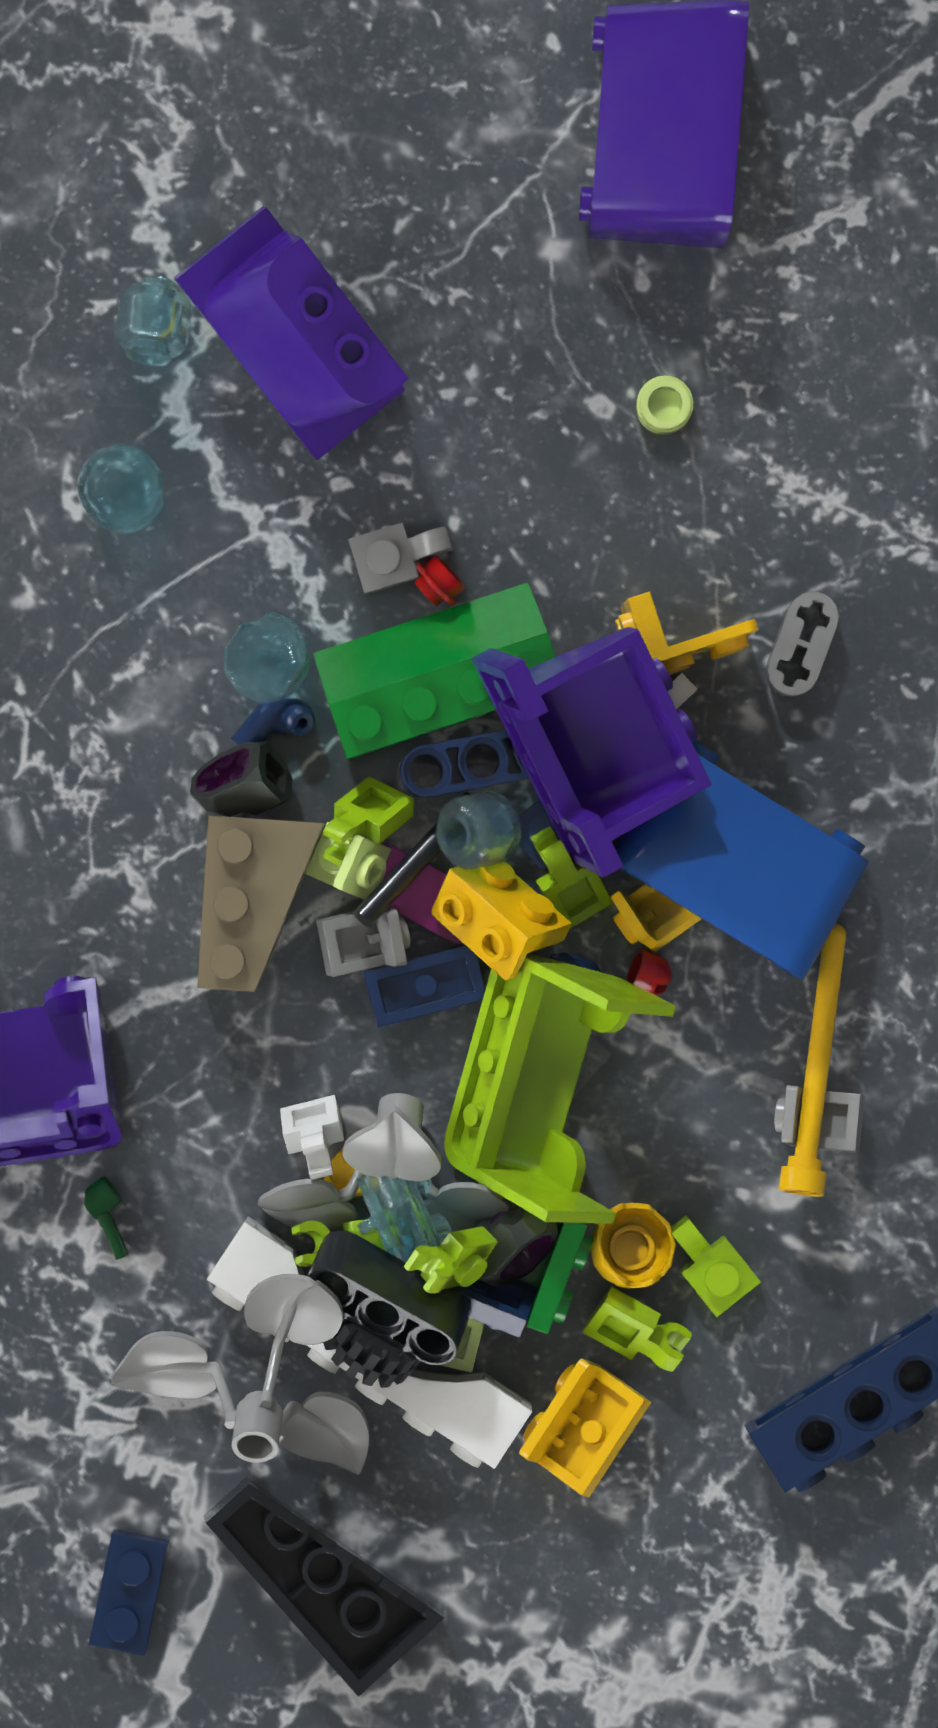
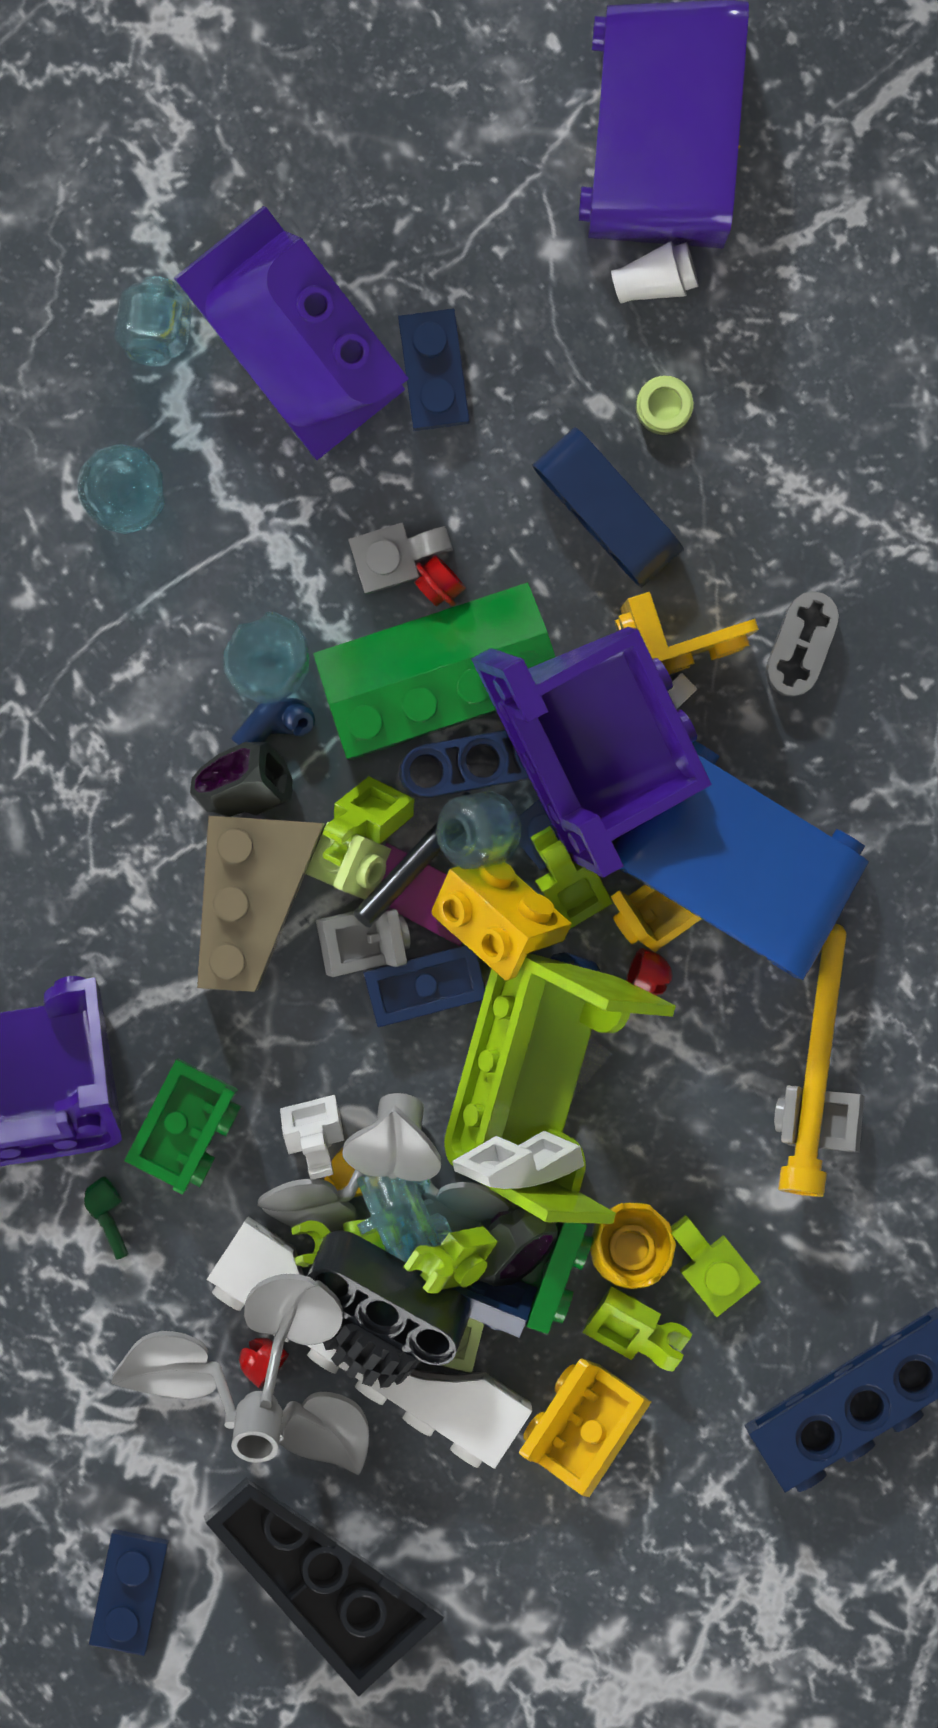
none -> green bracket [124,1058,242,1195]
none -> red hinge [239,1338,289,1389]
none -> dark blue plate [398,308,470,431]
none -> white slope [452,1131,584,1189]
none -> dark blue beam [532,427,684,588]
none -> white cone [611,241,699,304]

